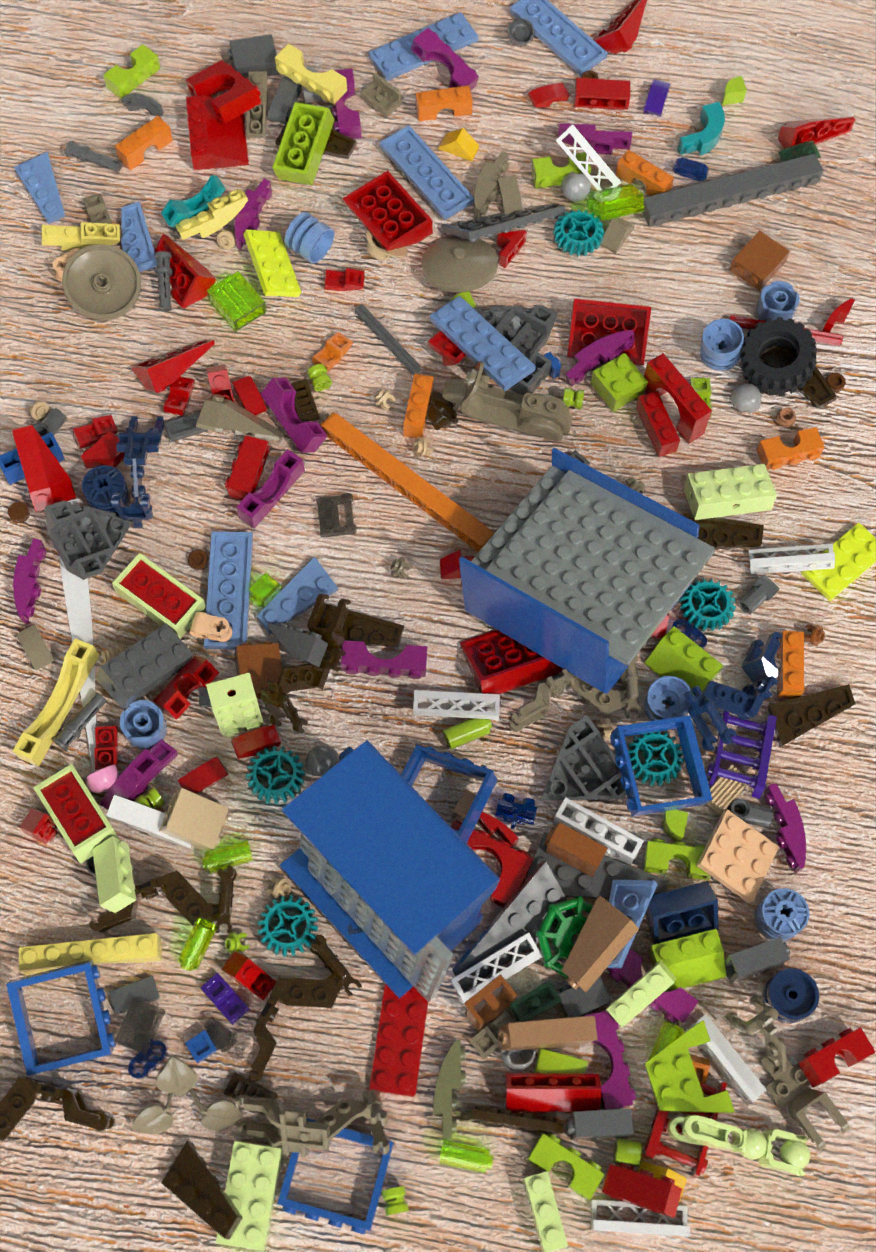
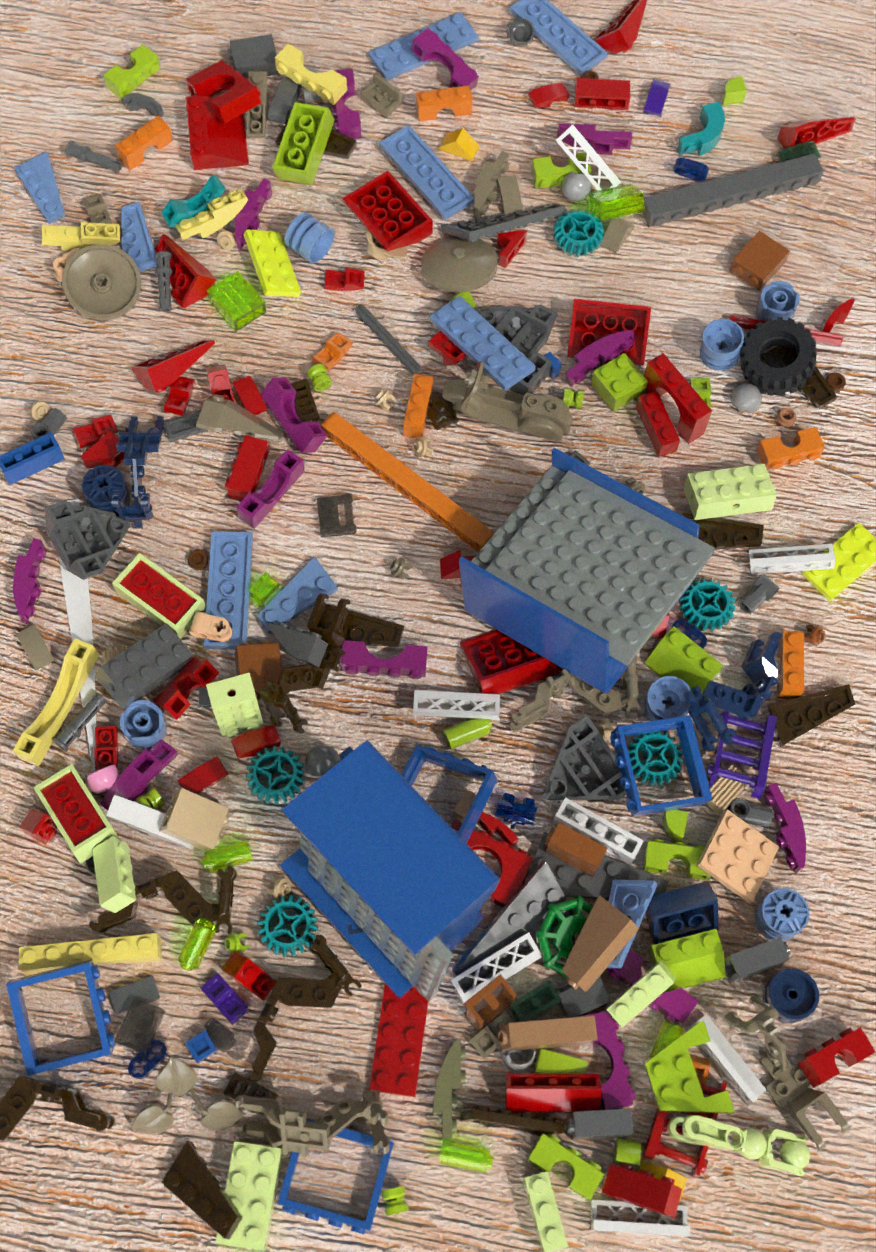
reddish brown tile [8,502,30,523] -> none
red wedge [12,424,76,512] -> none
orange arch [616,149,674,196] -> none

